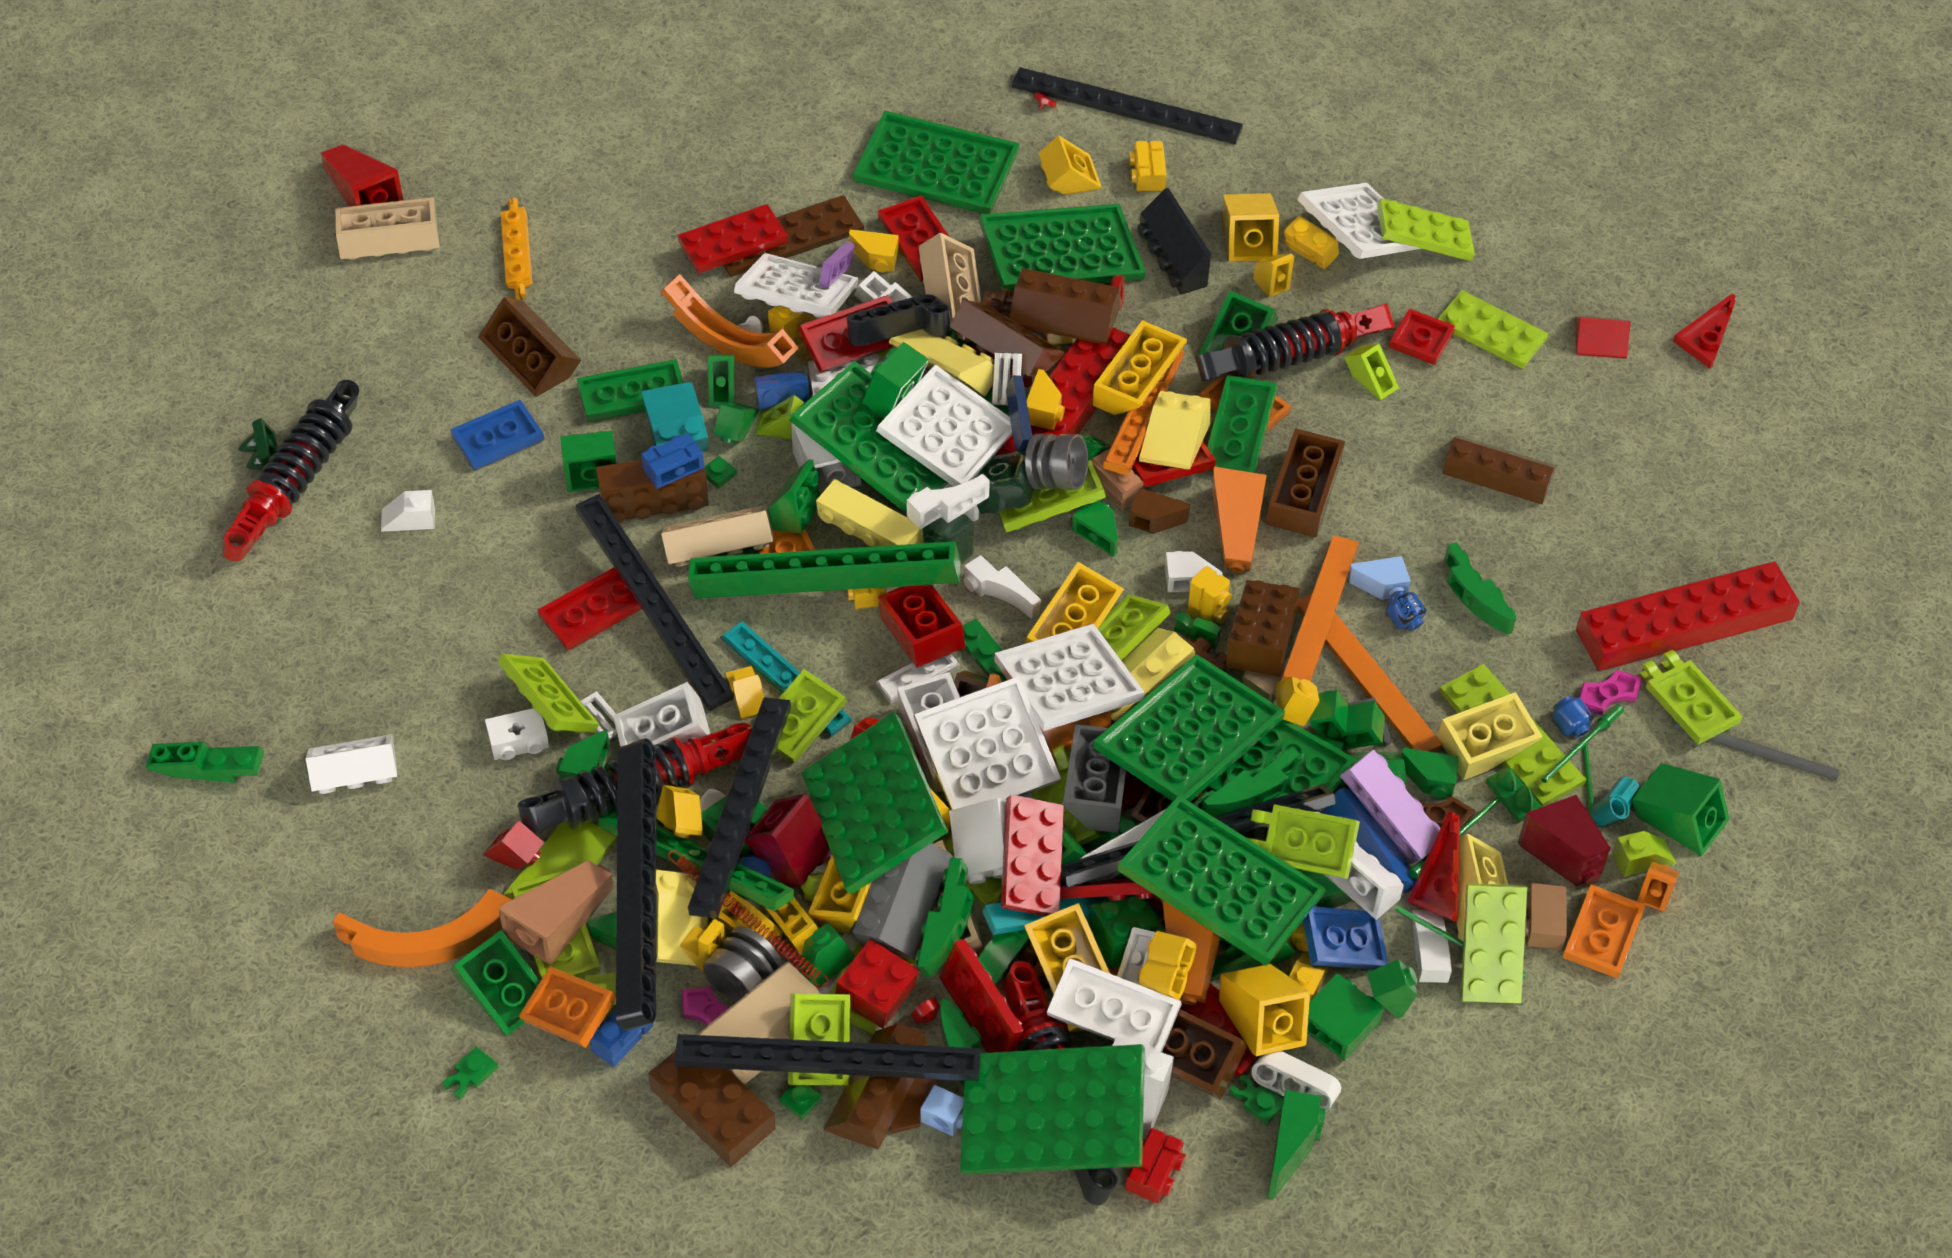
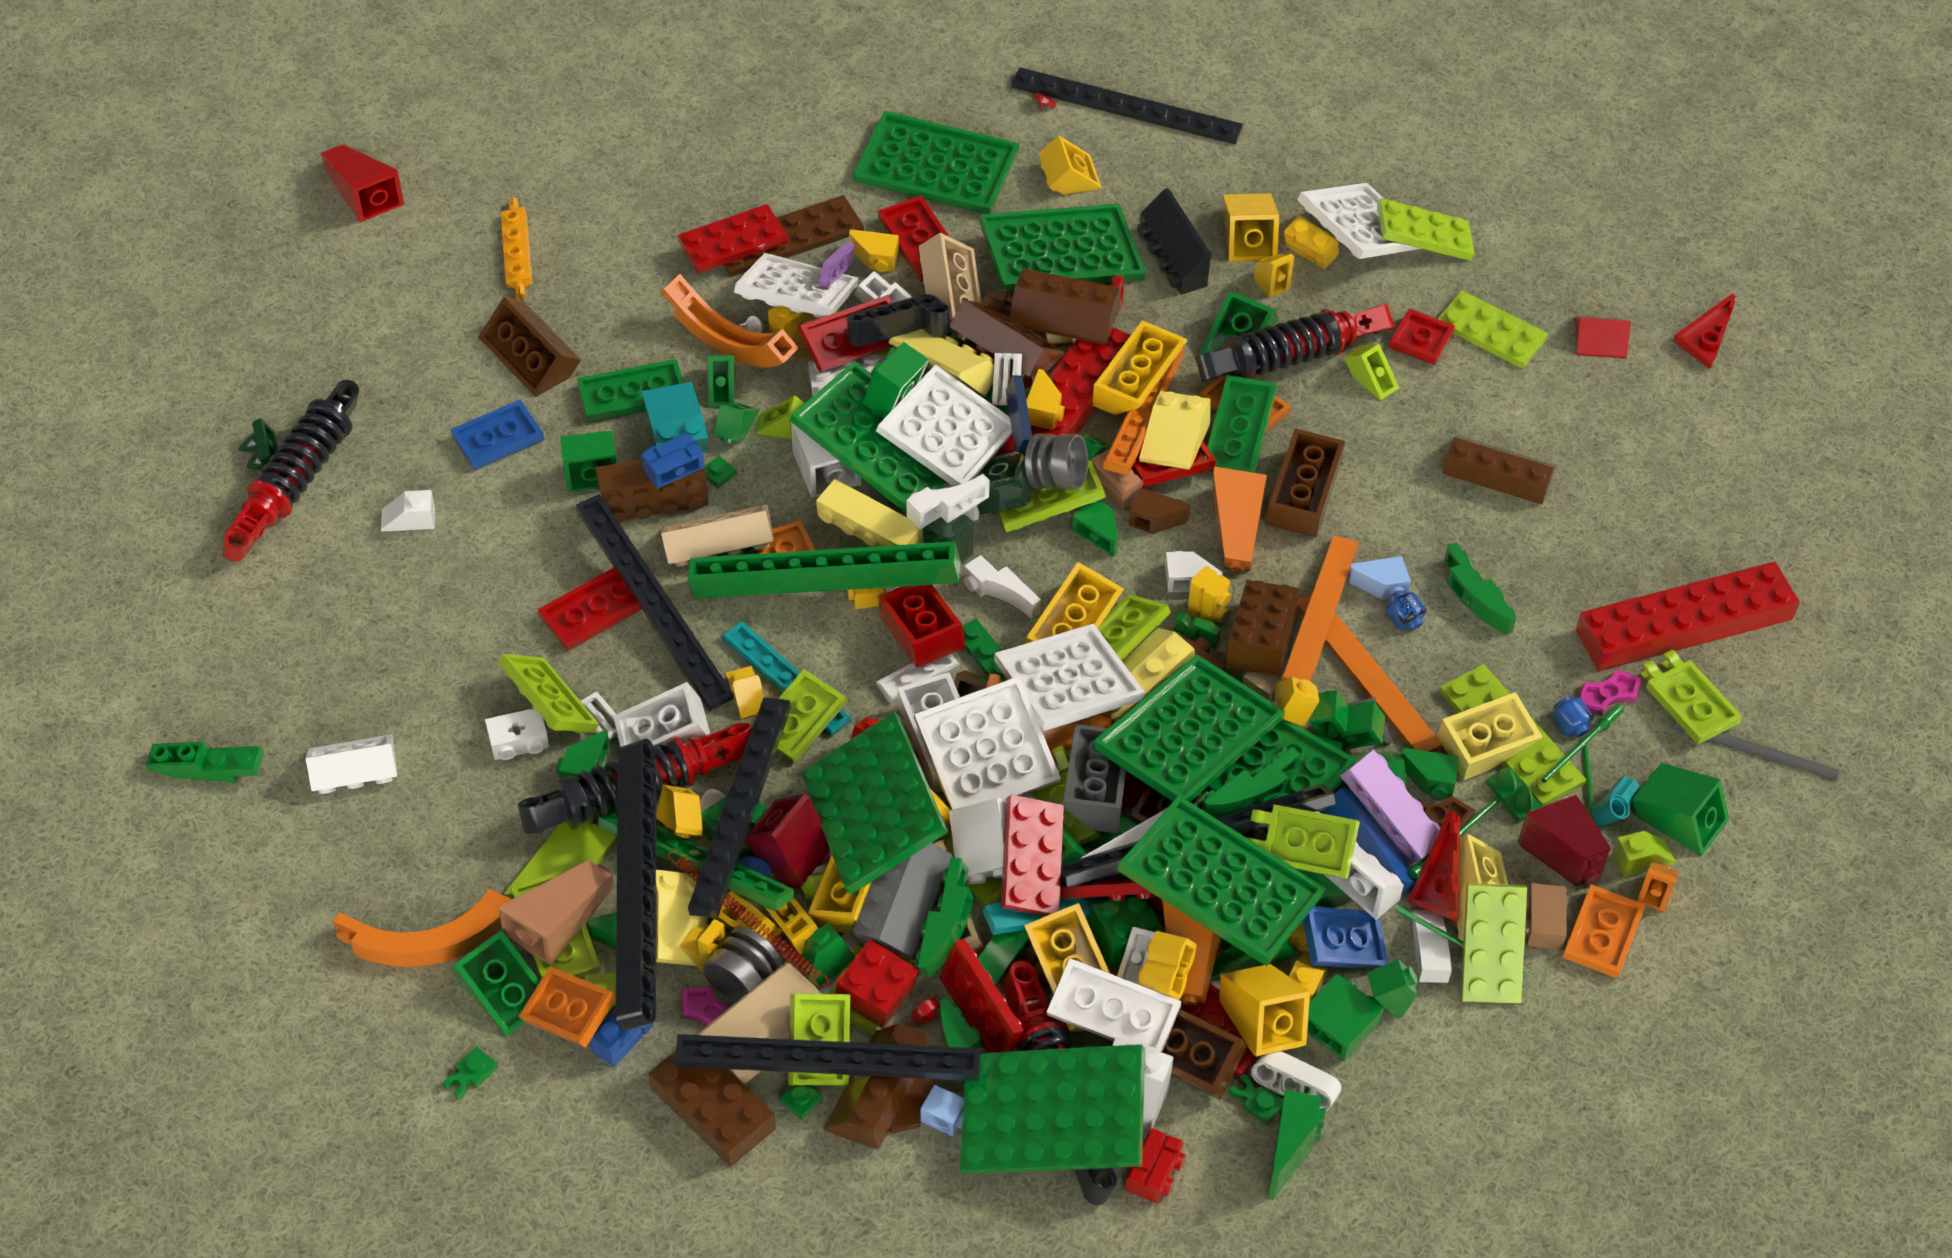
tan slope [335,197,440,260] -> none
slope [483,820,544,870] -> none
blue brick [754,370,810,410] -> none
green slope [769,459,821,534] -> none
yellow brick [1129,141,1167,191] -> none

